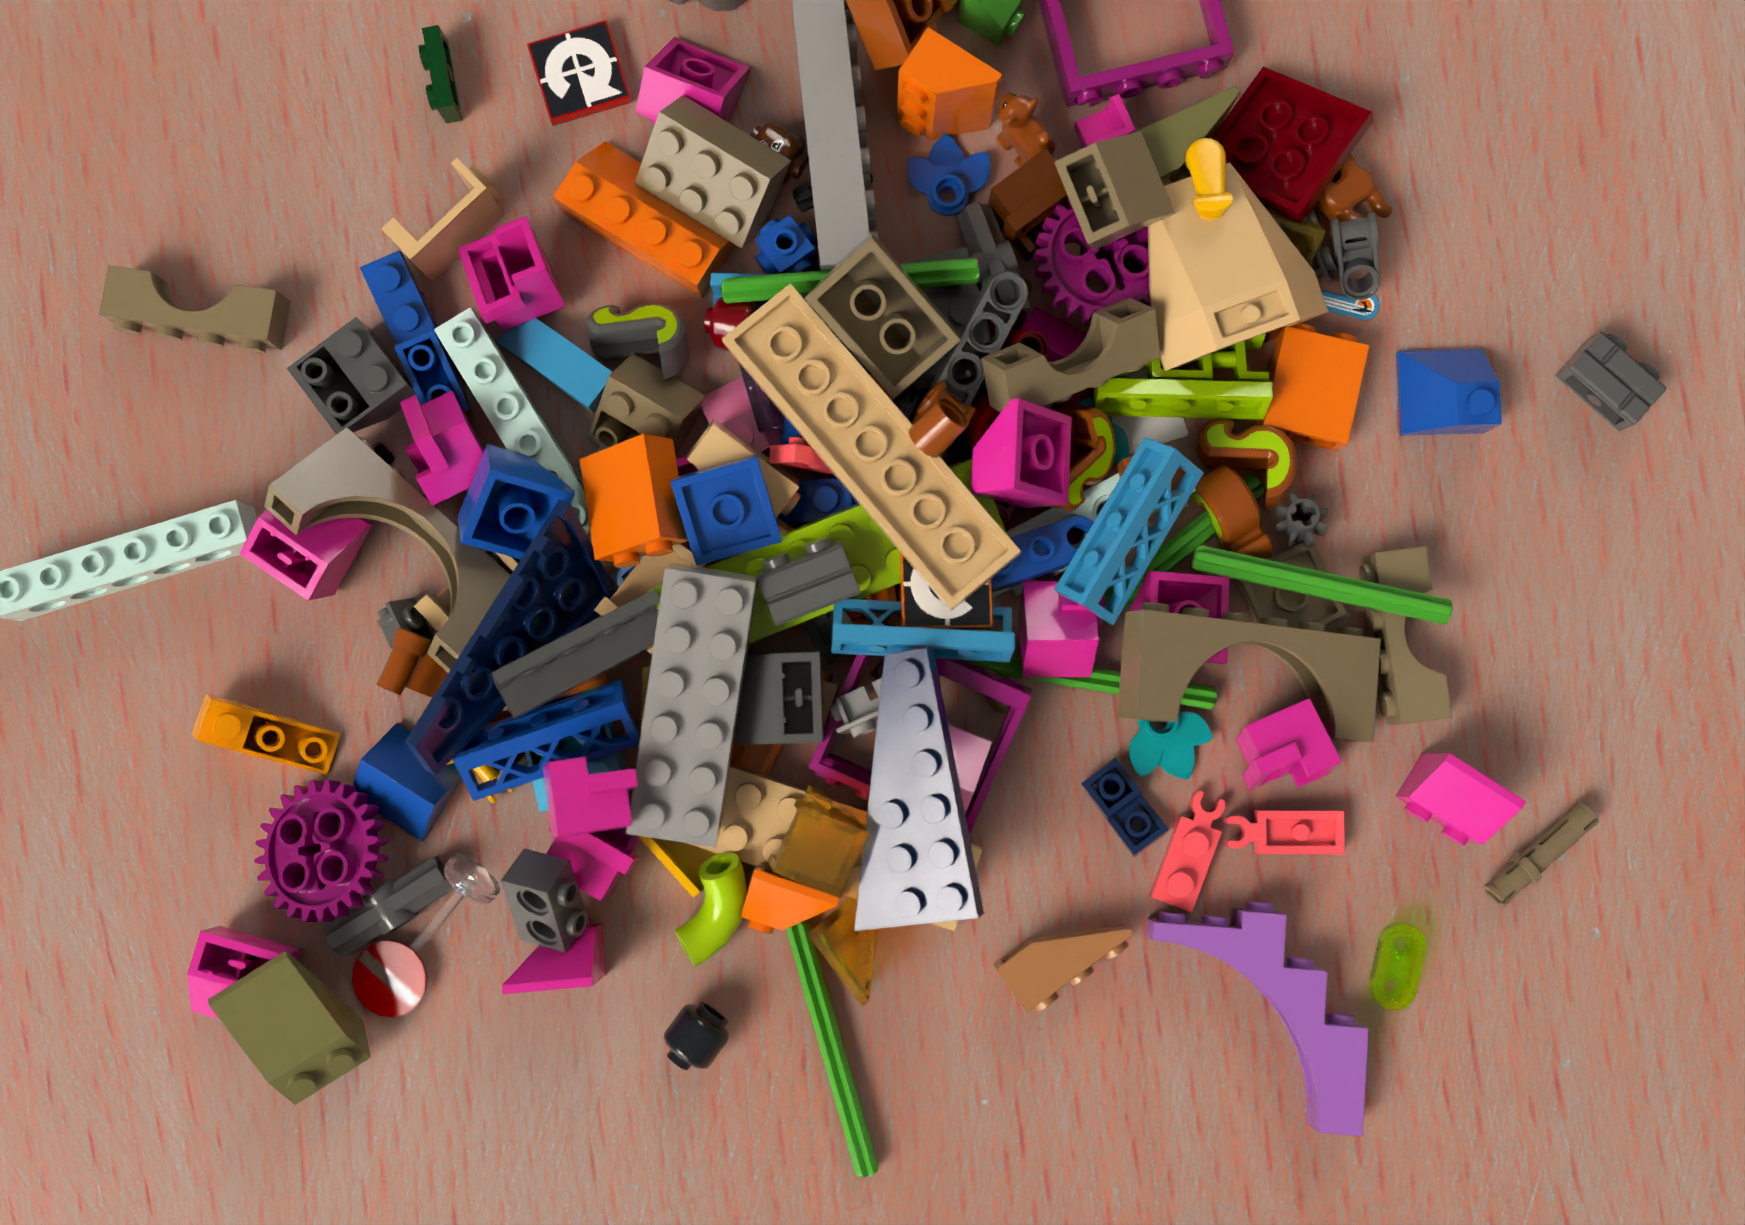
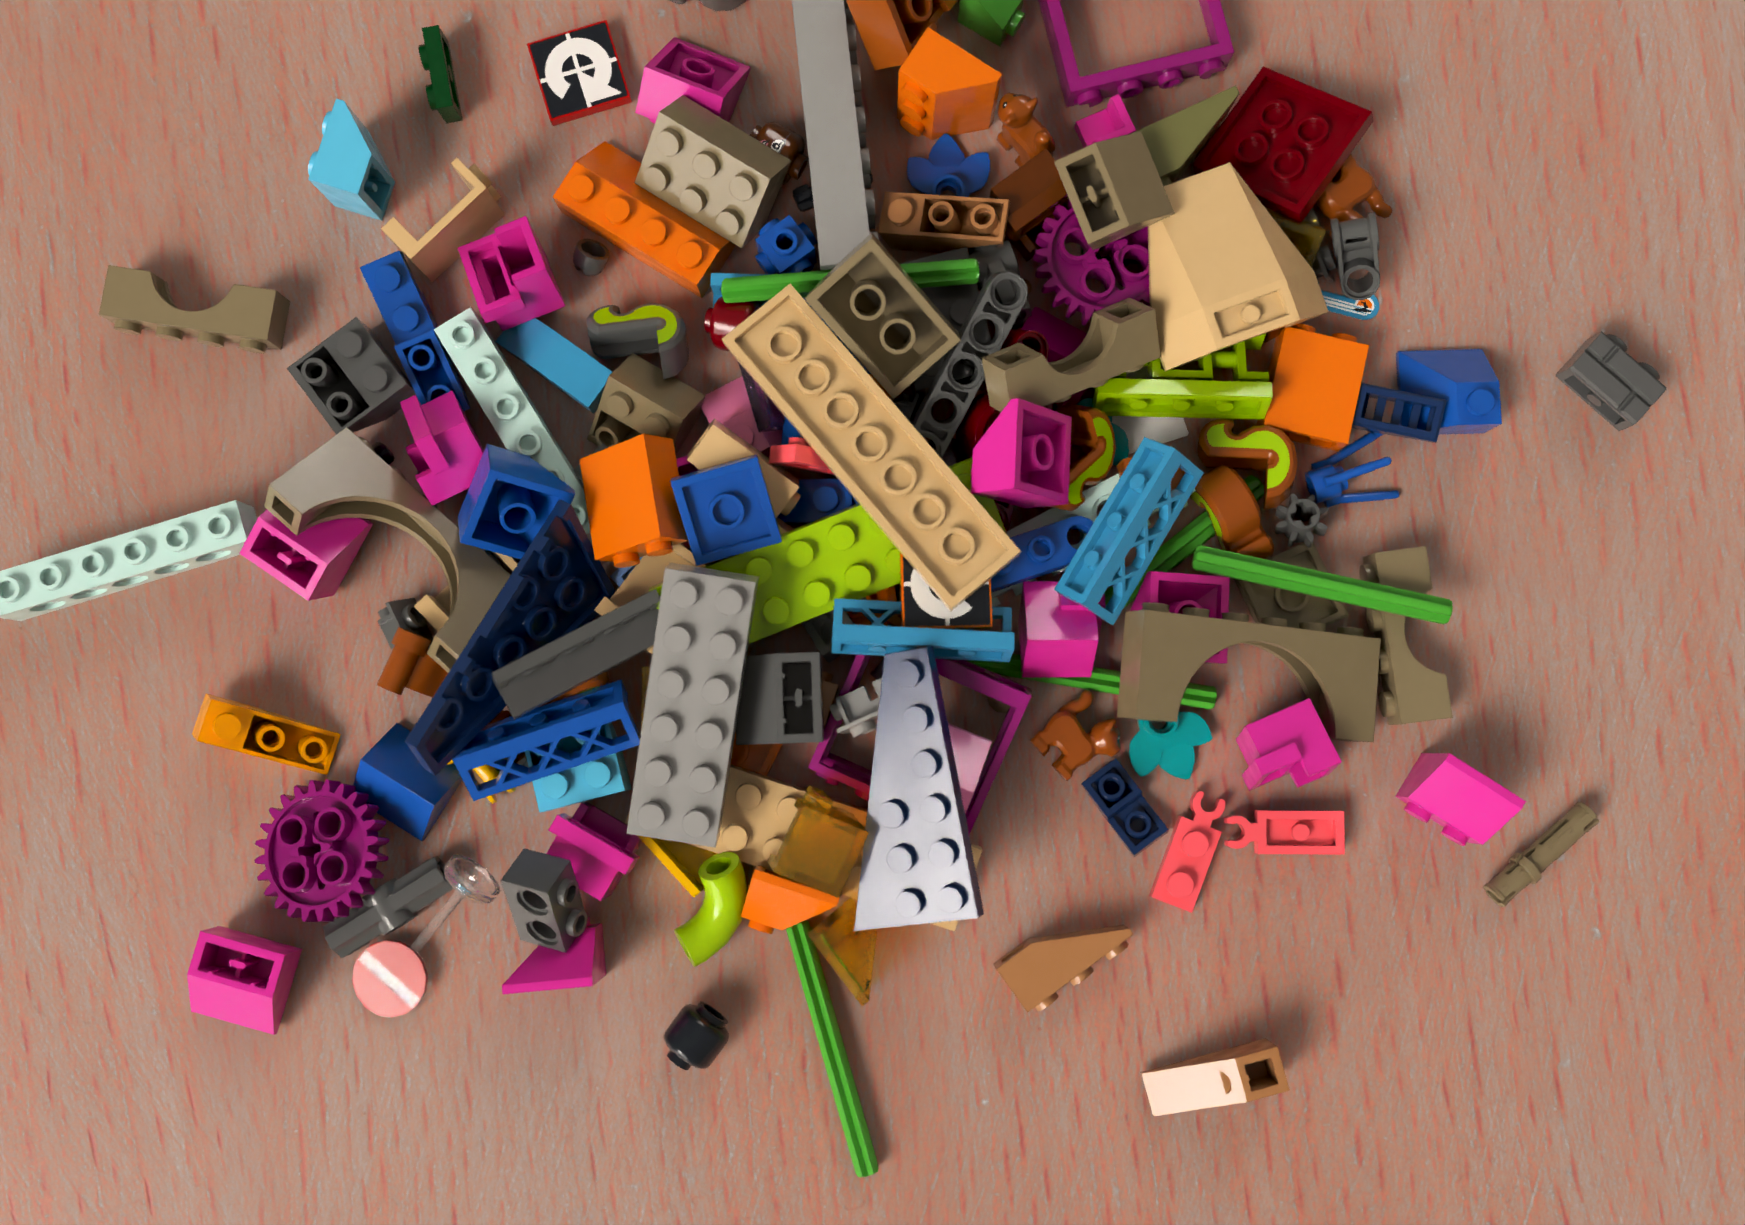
olive slope [208,951,371,1105] -> none
dark pink plate [543,757,638,838] -> none
dark grey brick [756,535,861,626] -> none
dark orange piece [909,380,976,458] -> none
medium lavender arch [1146,901,1369,1136] -> none
yellow piece [1185,138,1233,220] -> none
clear neon green plate [1368,922,1427,1011] -> none
none -> medium azure slope [308,99,395,221]
none -> dark grey hinge [573,239,610,276]
none -> medium nougat slope [878,192,1010,252]
none -> dark orange animal [1030,690,1121,781]
none -> slope [1141,1038,1290,1116]
none -> blue plant [1305,432,1400,508]
none -> dark blue slope [1352,383,1447,443]

